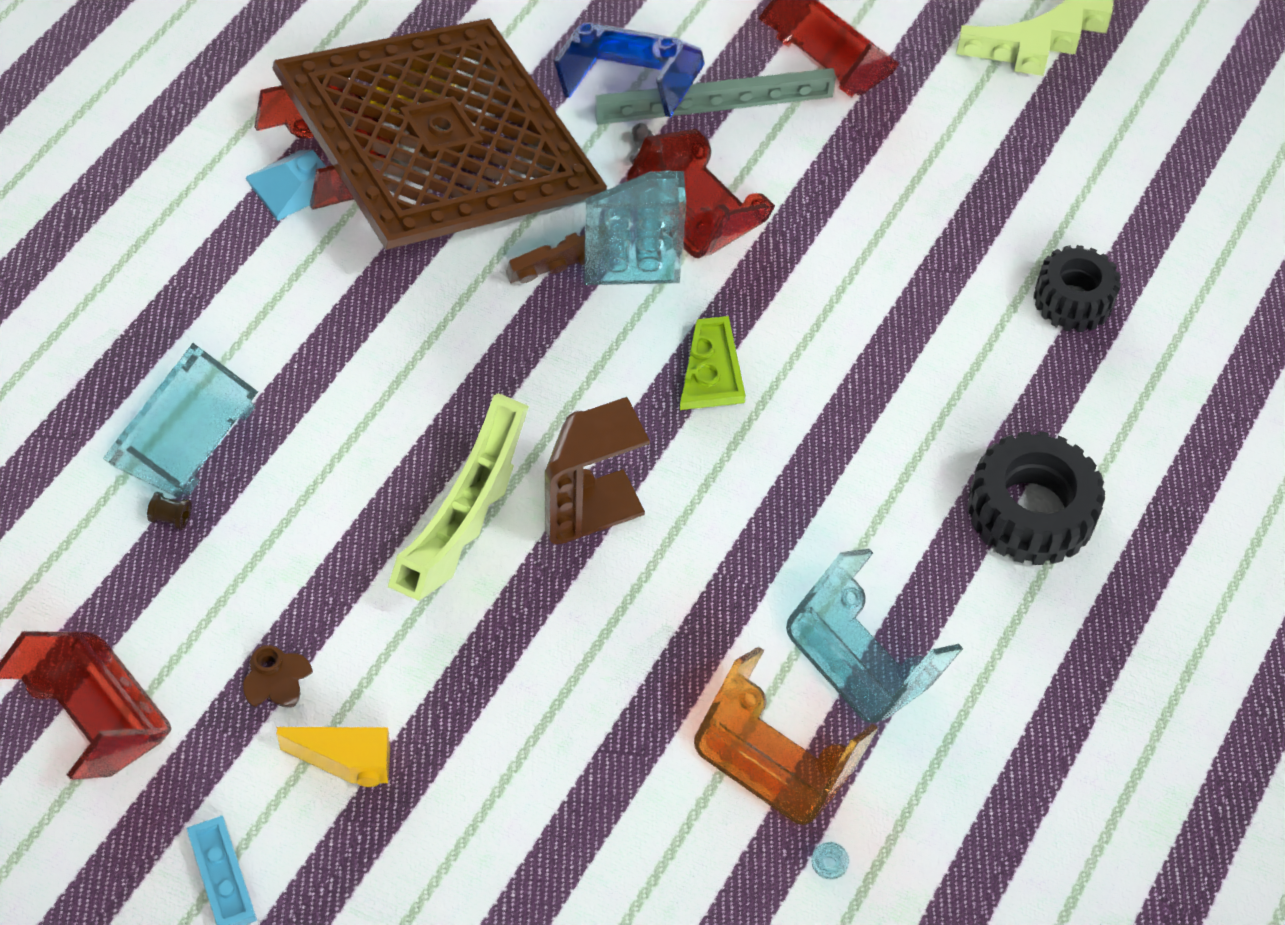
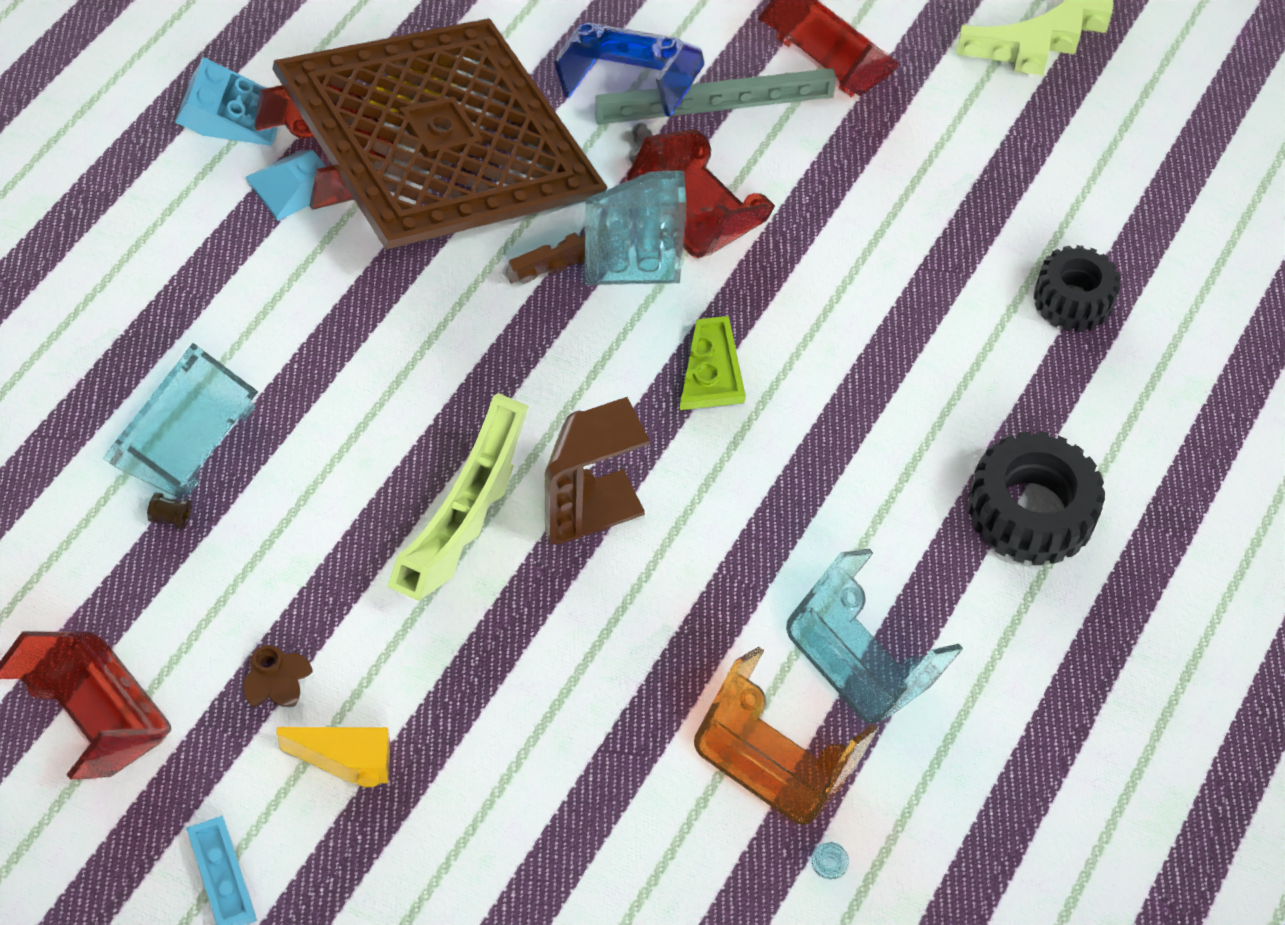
none -> medium azure slope [175,57,288,146]

